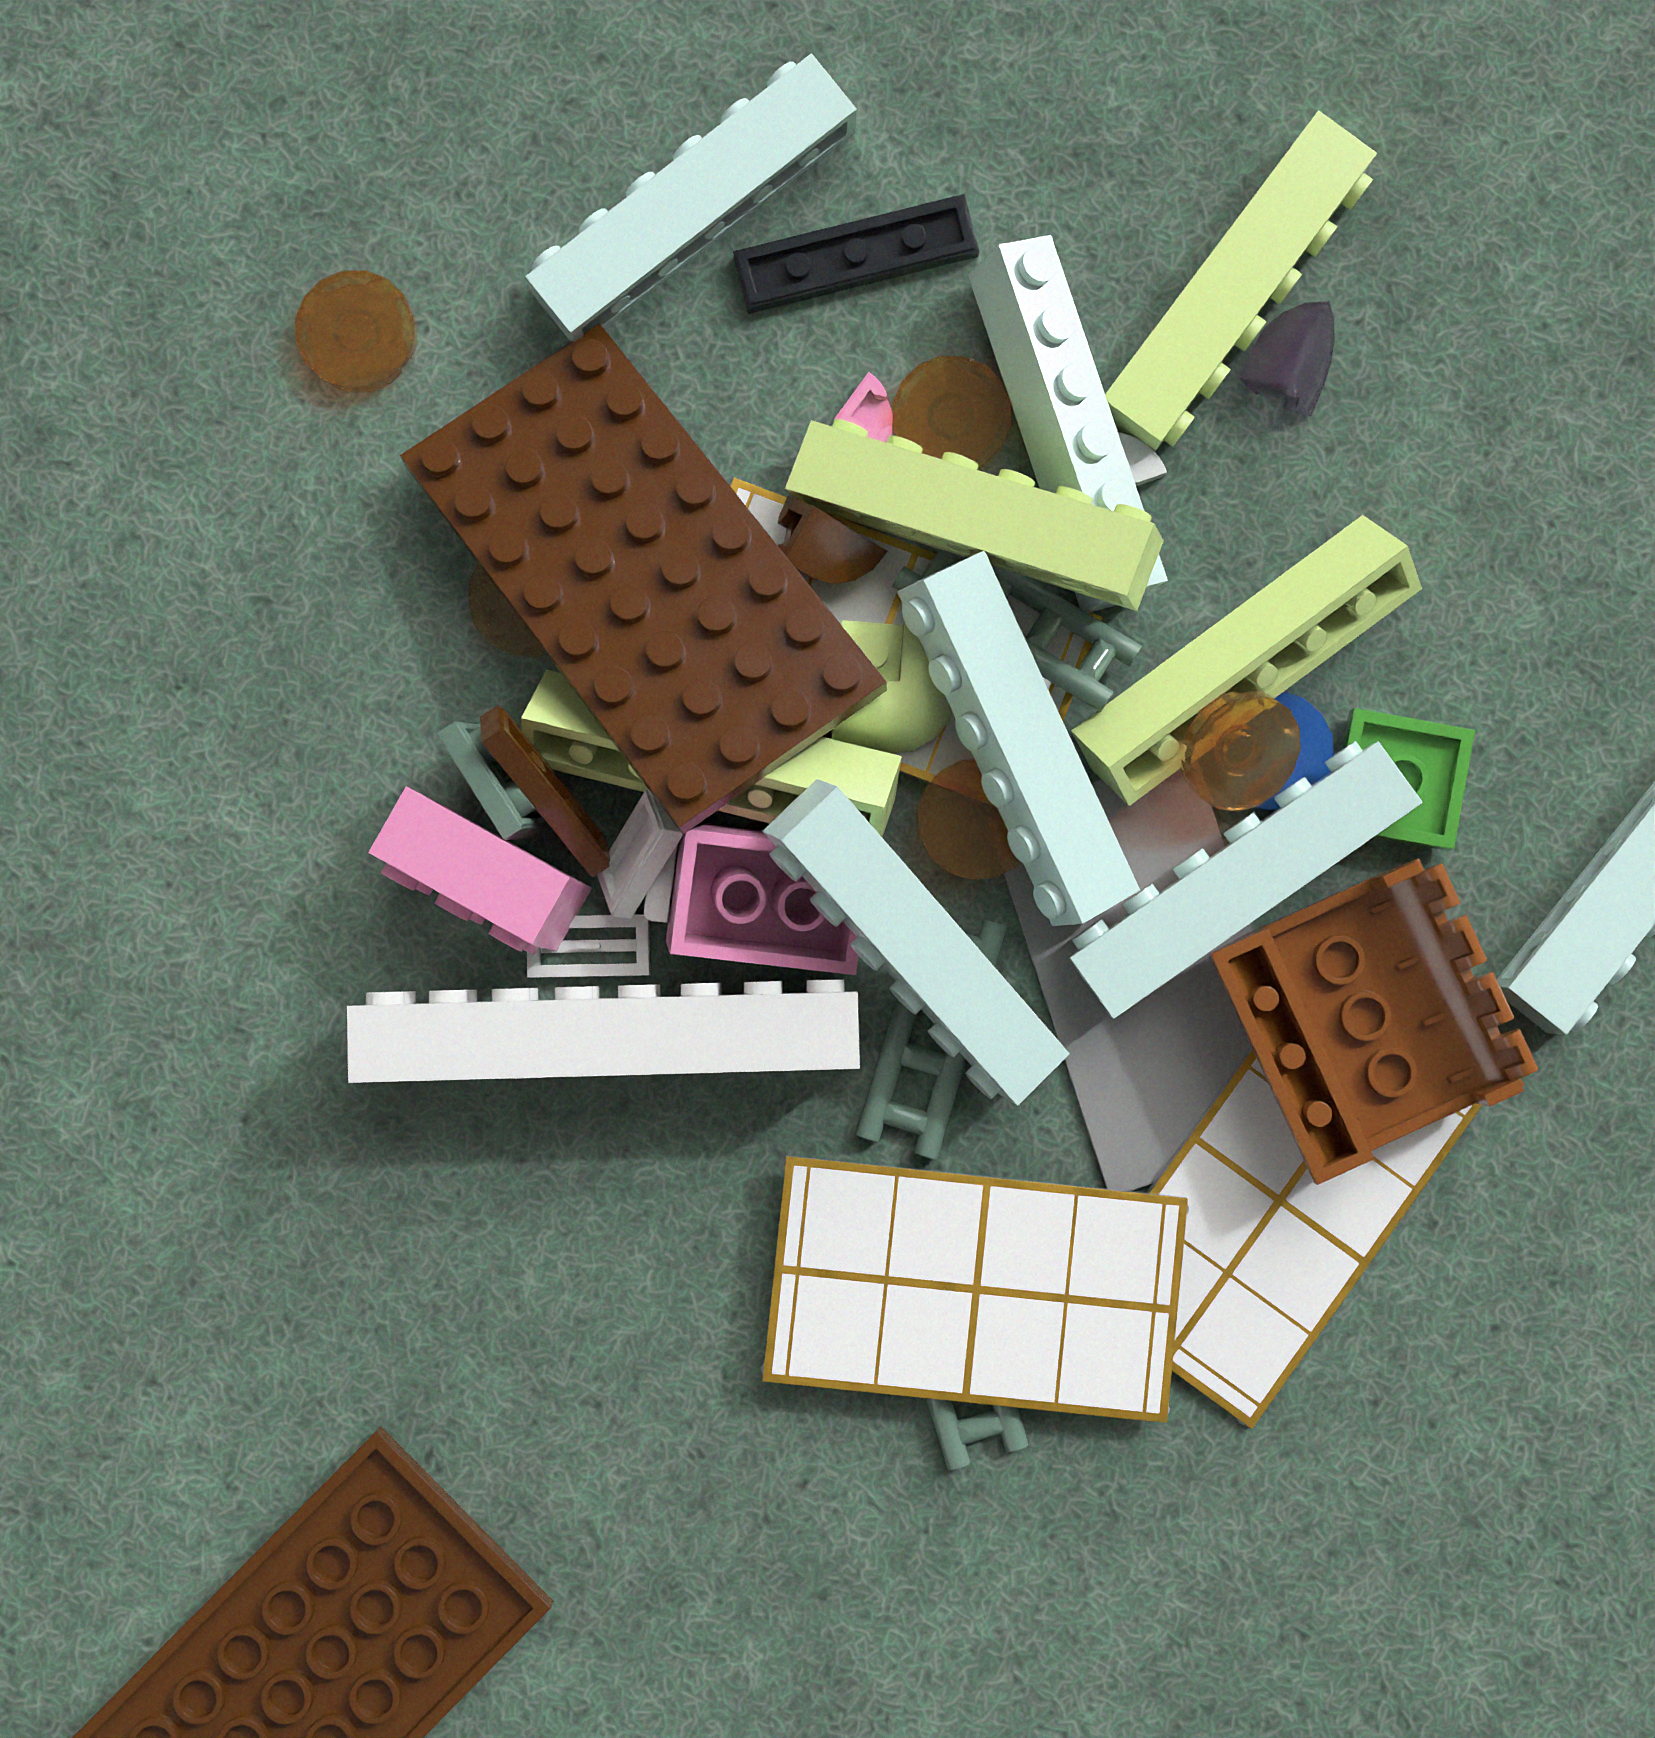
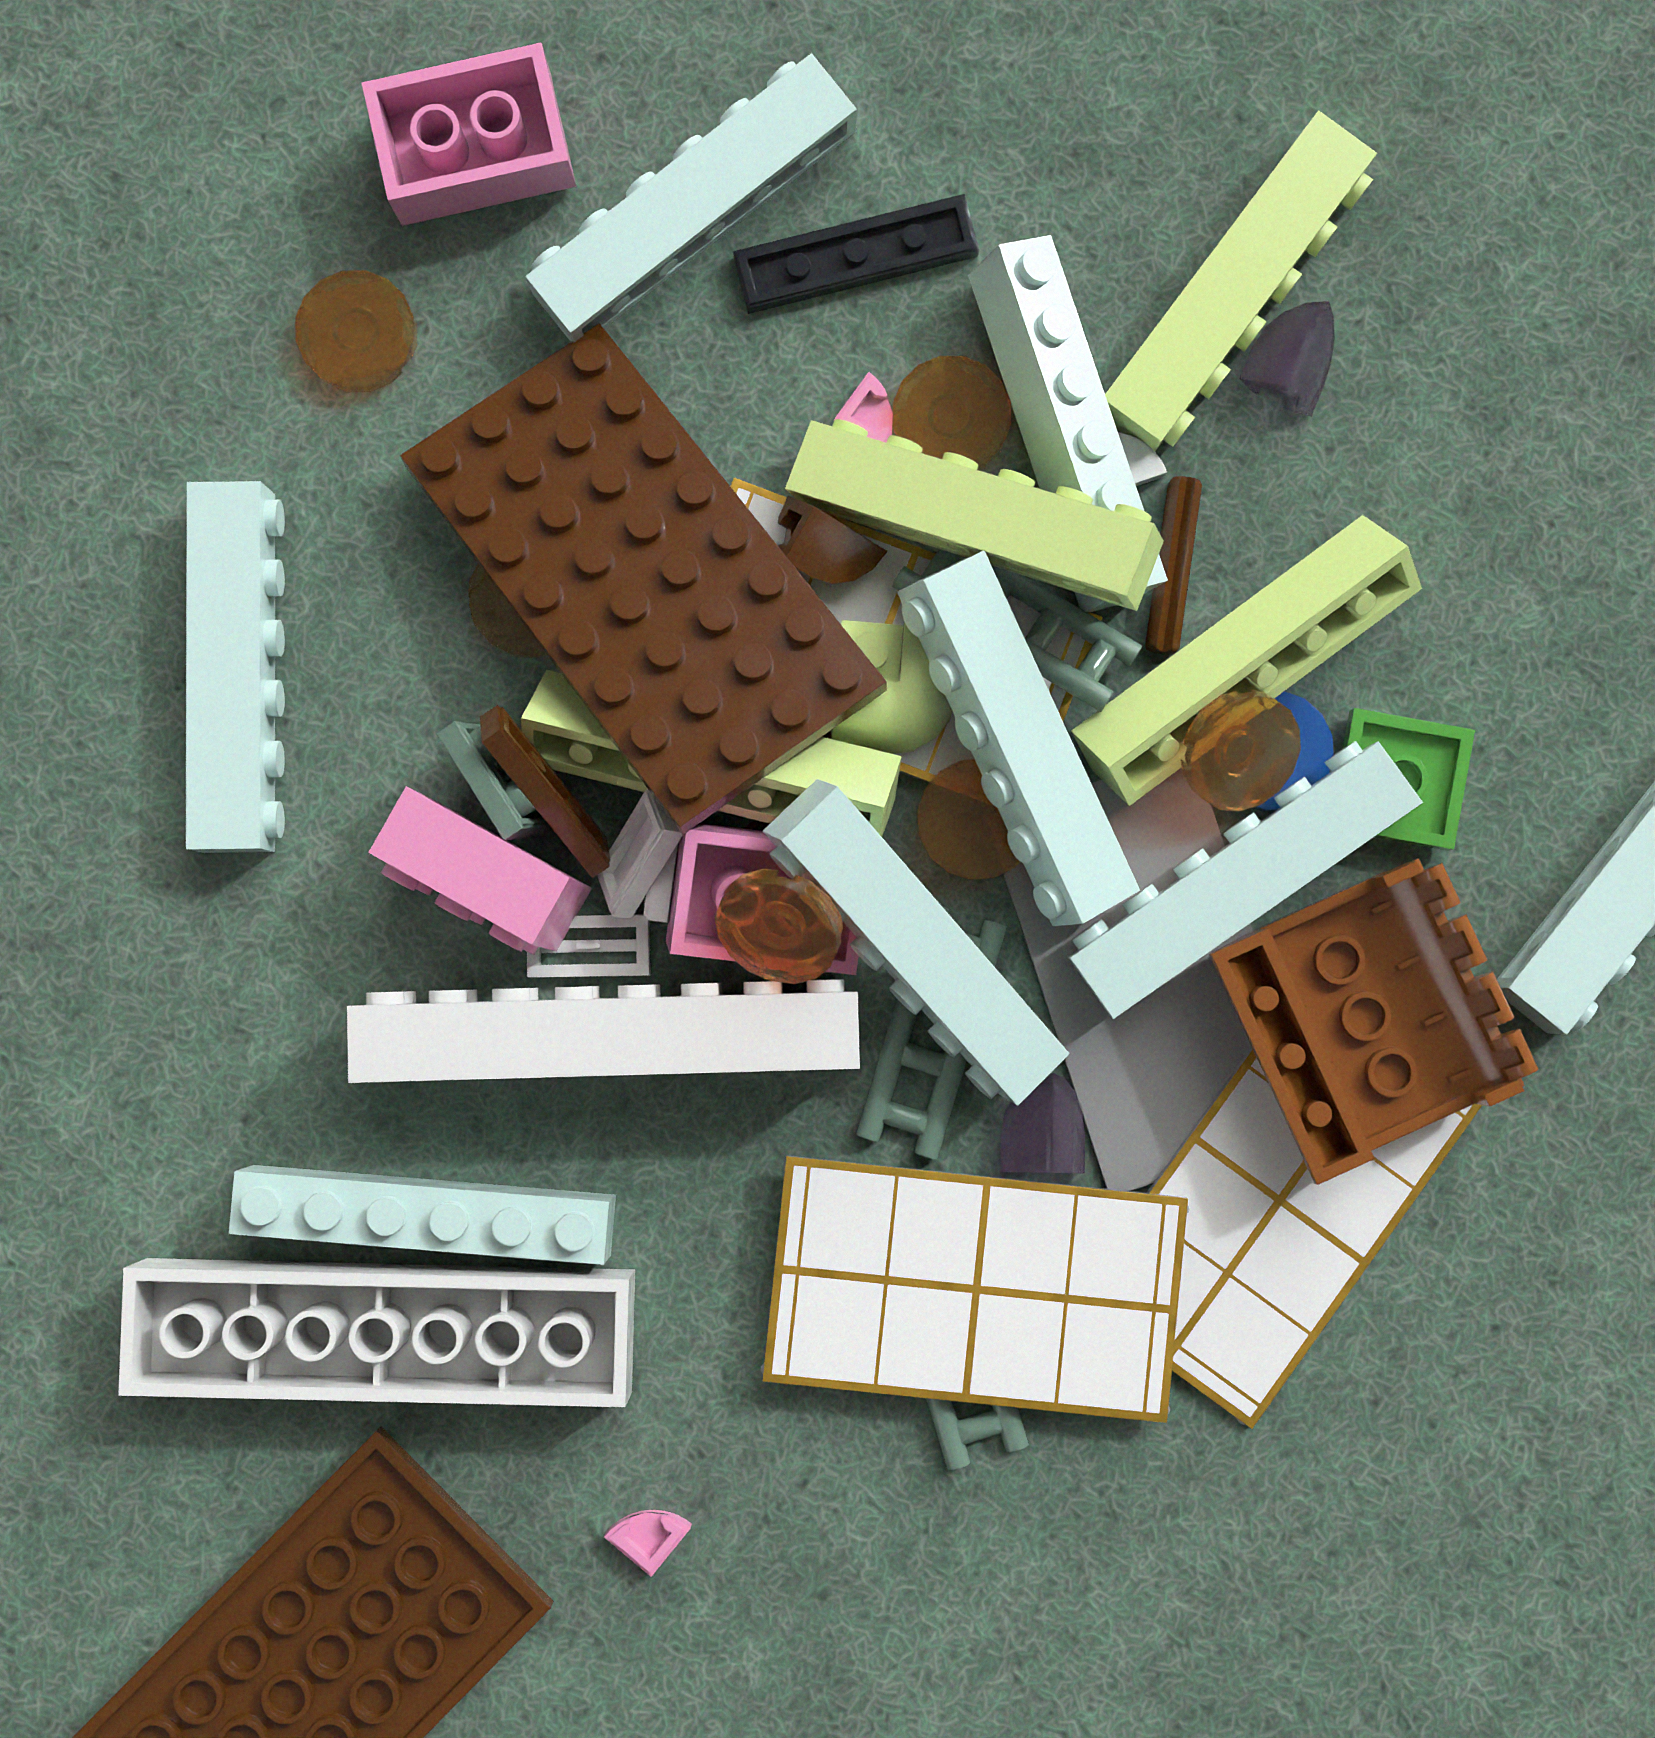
none -> white brick [118,1258,635,1407]
none -> light aqua brick [186,481,285,853]
none -> light aqua brick [229,1165,616,1265]
none -> bright pink brick [362,43,576,226]
none -> bright pink tile [604,1510,692,1577]
none -> clear orange tile [715,869,843,984]
none -> clear purple brick [1000,1073,1085,1173]
none -> reddish brown axle [1145,476,1202,655]

